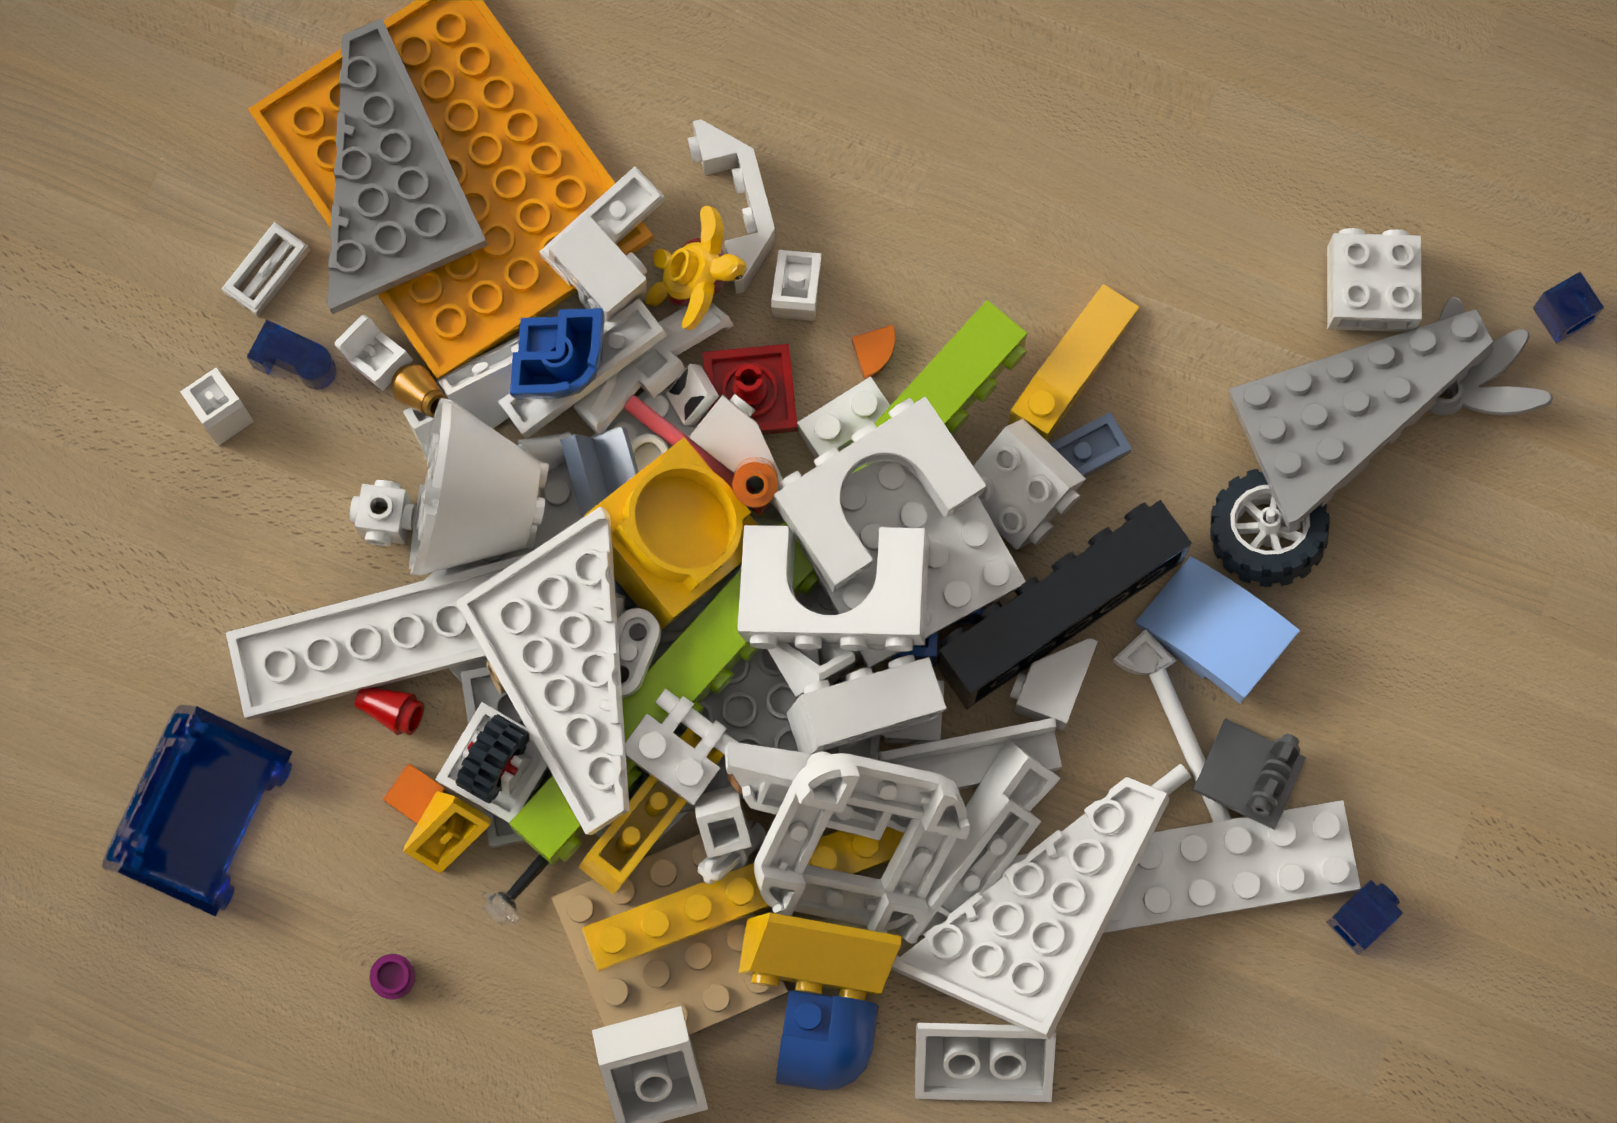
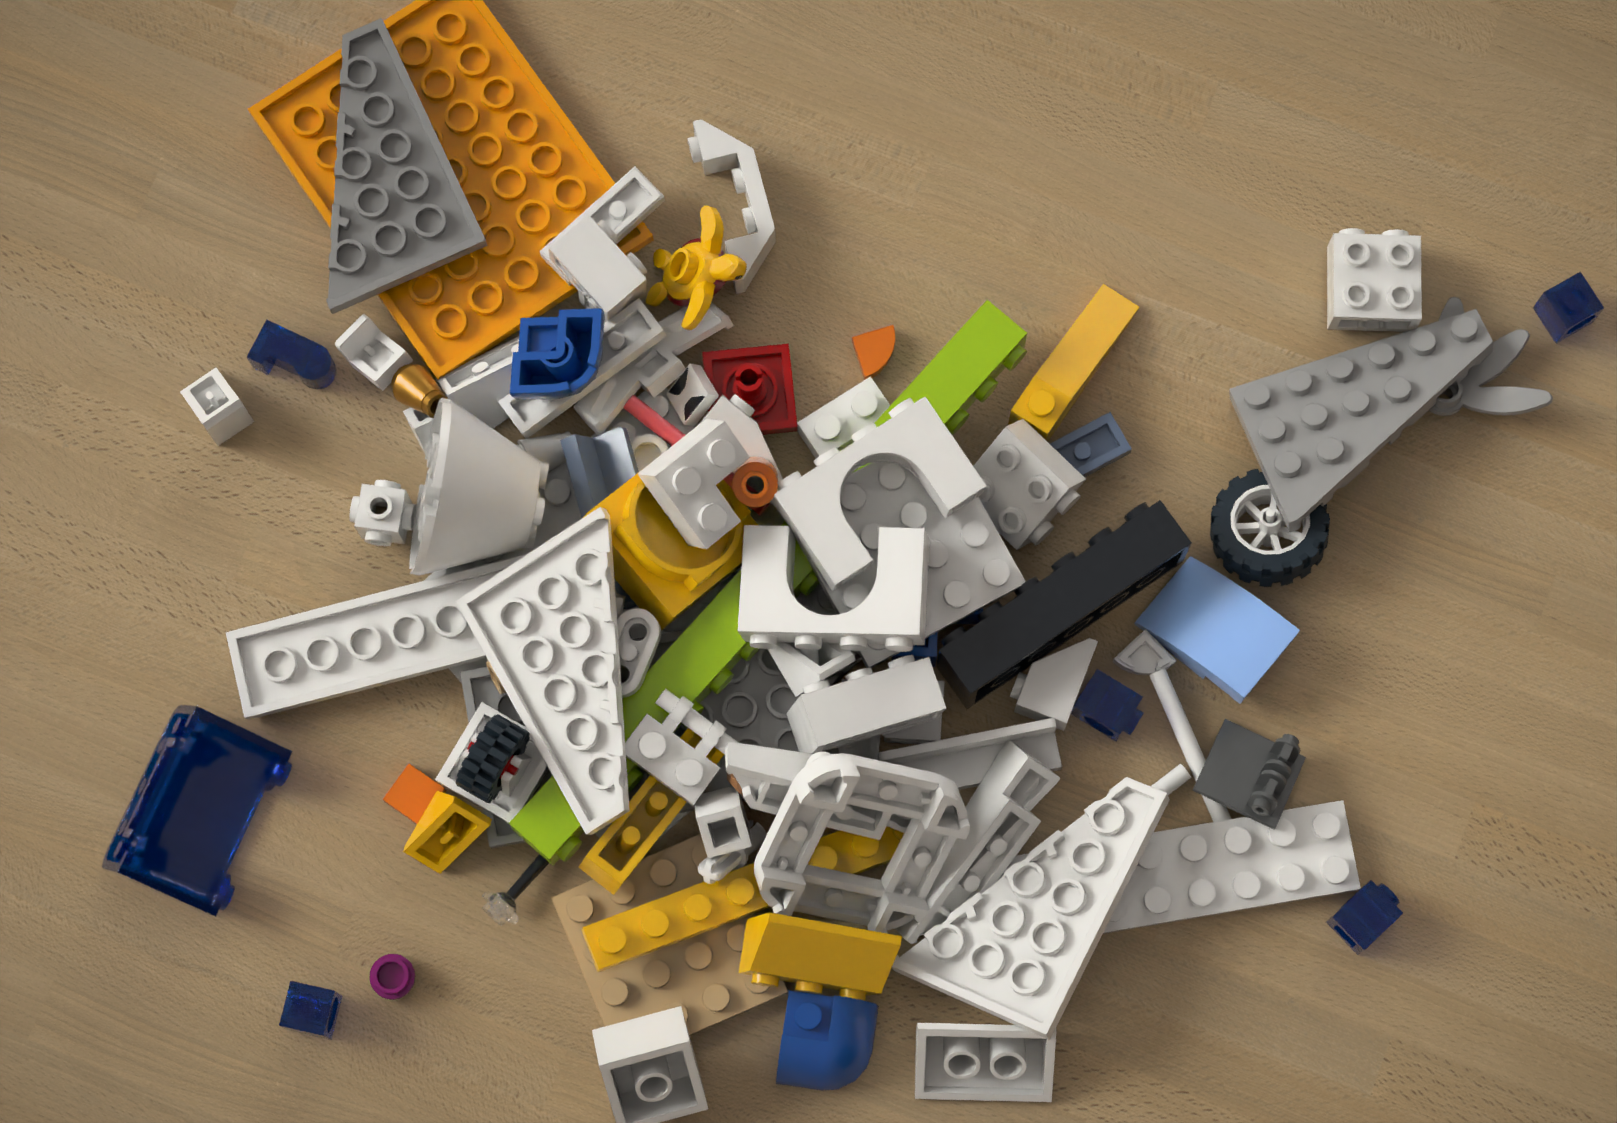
white tile [221,222,311,317] -> none
red cone [354,687,424,735] -> none
white slope [771,250,822,321] -> none
none -> clear blue brick [279,981,343,1040]
none -> white brick [638,419,750,549]
none -> clear blue brick [1071,669,1144,741]

